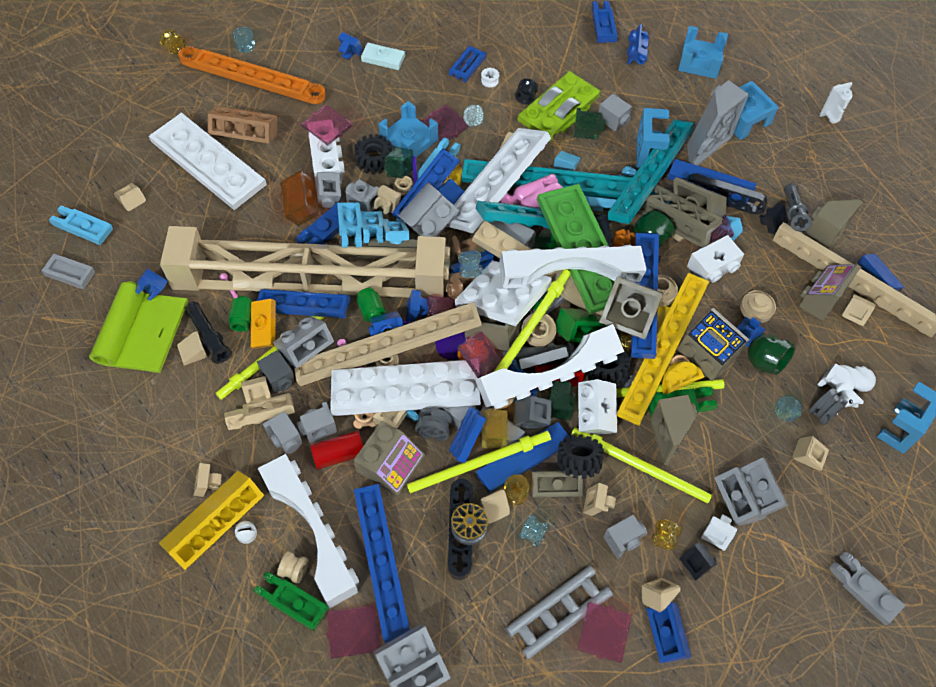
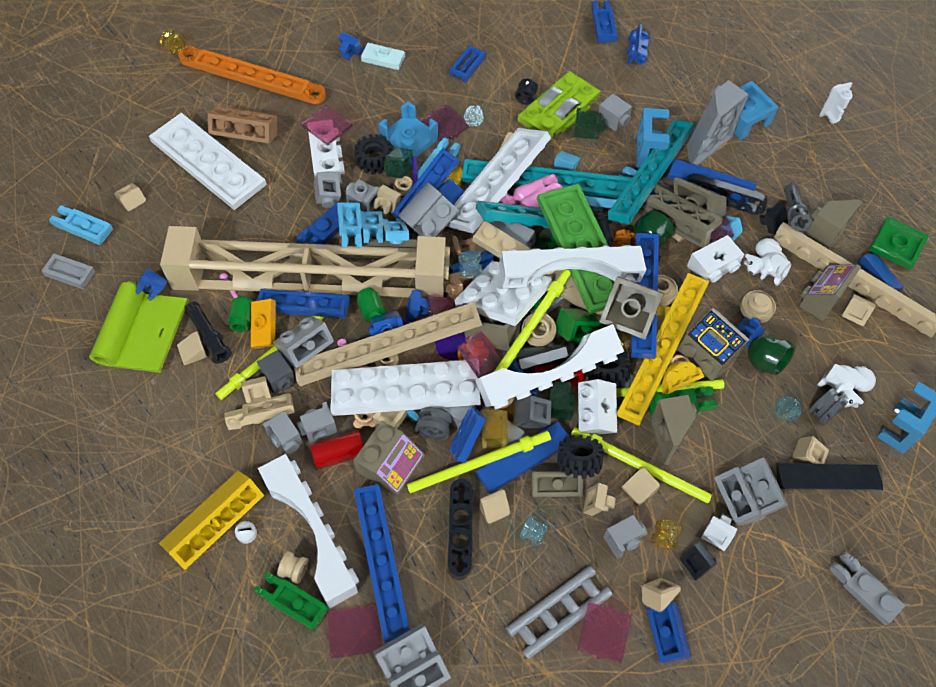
tan tile [193,463,222,497] -> none
clear light blue wheel [233,27,256,53] -> none
clear orange brick [280,170,319,226] -> none
dark grey wheel [451,503,488,545] -> none
white bush [481,68,499,87] -> none
clear yellow wheel [504,475,530,506] -> none
dark azure panel [678,26,728,79] -> none
none -> tan slope [622,467,660,506]
none -> white animal [744,238,791,286]
none -> black slope [776,463,883,490]
none -> green plate [869,216,929,271]

